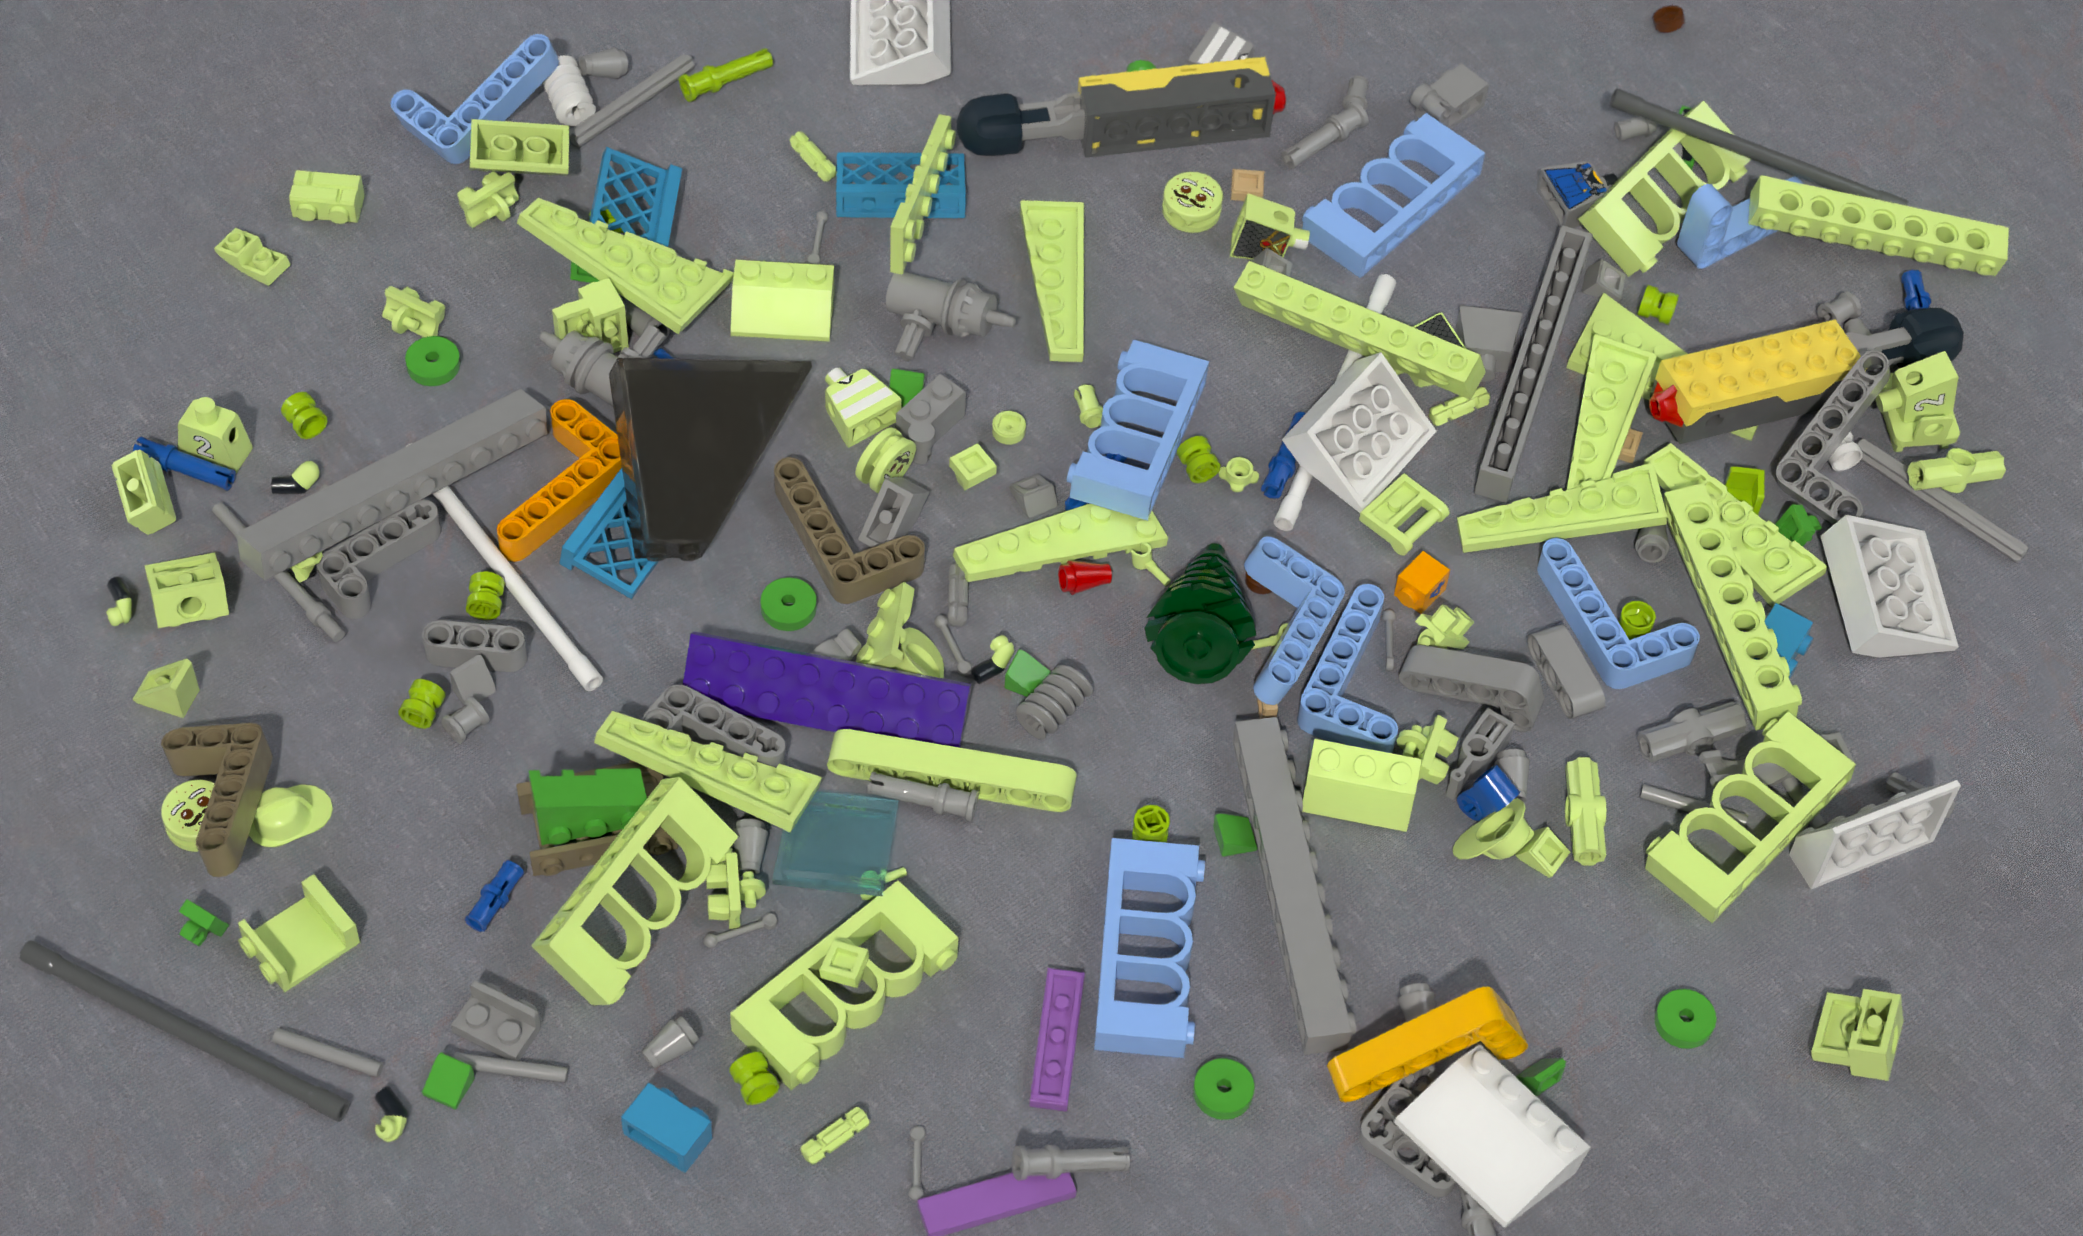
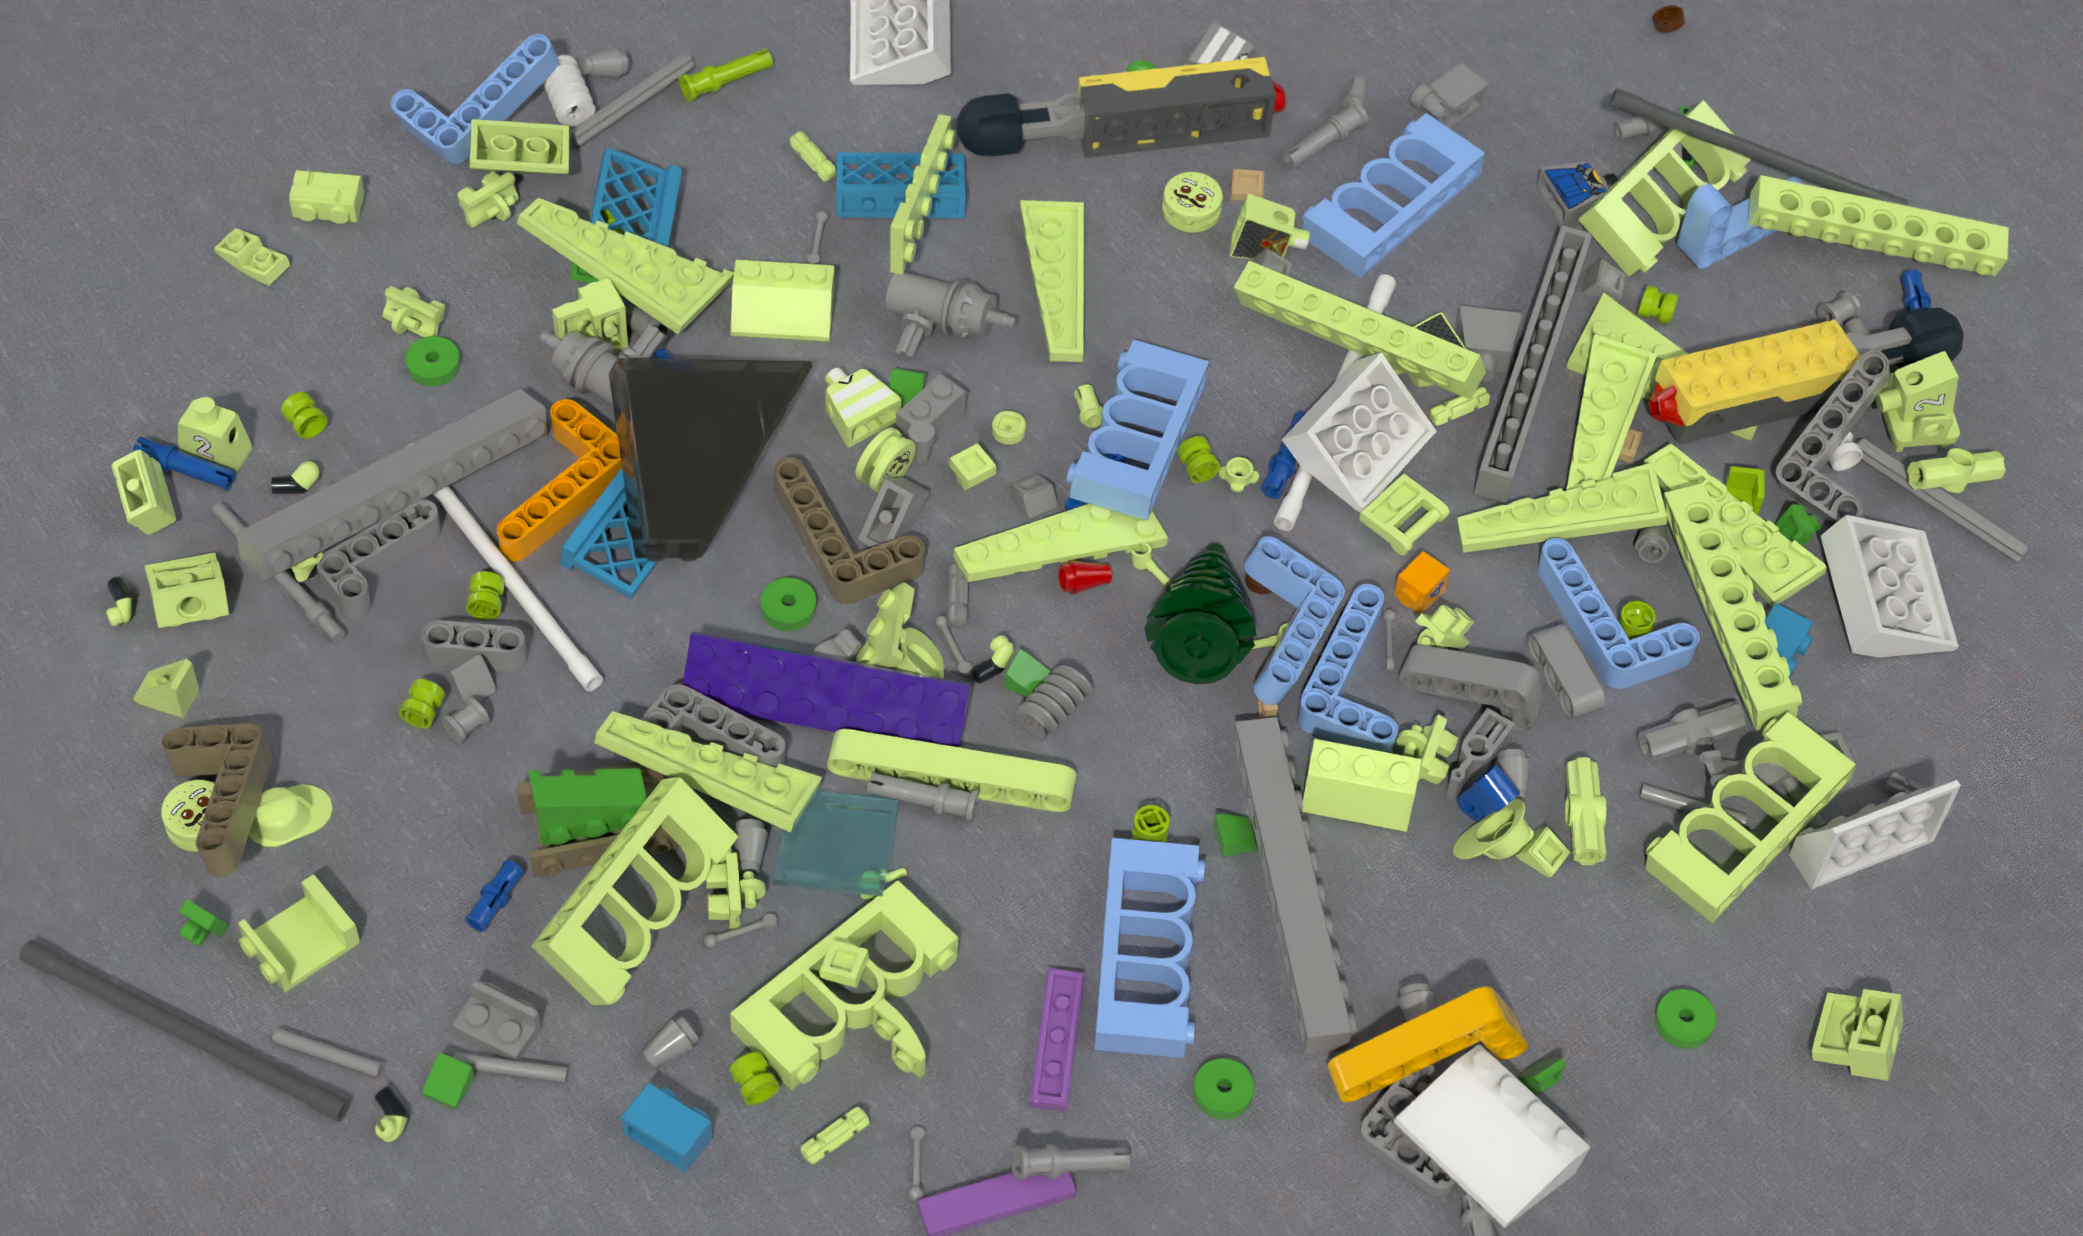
none -> yellowish green slope [872,998,926,1079]

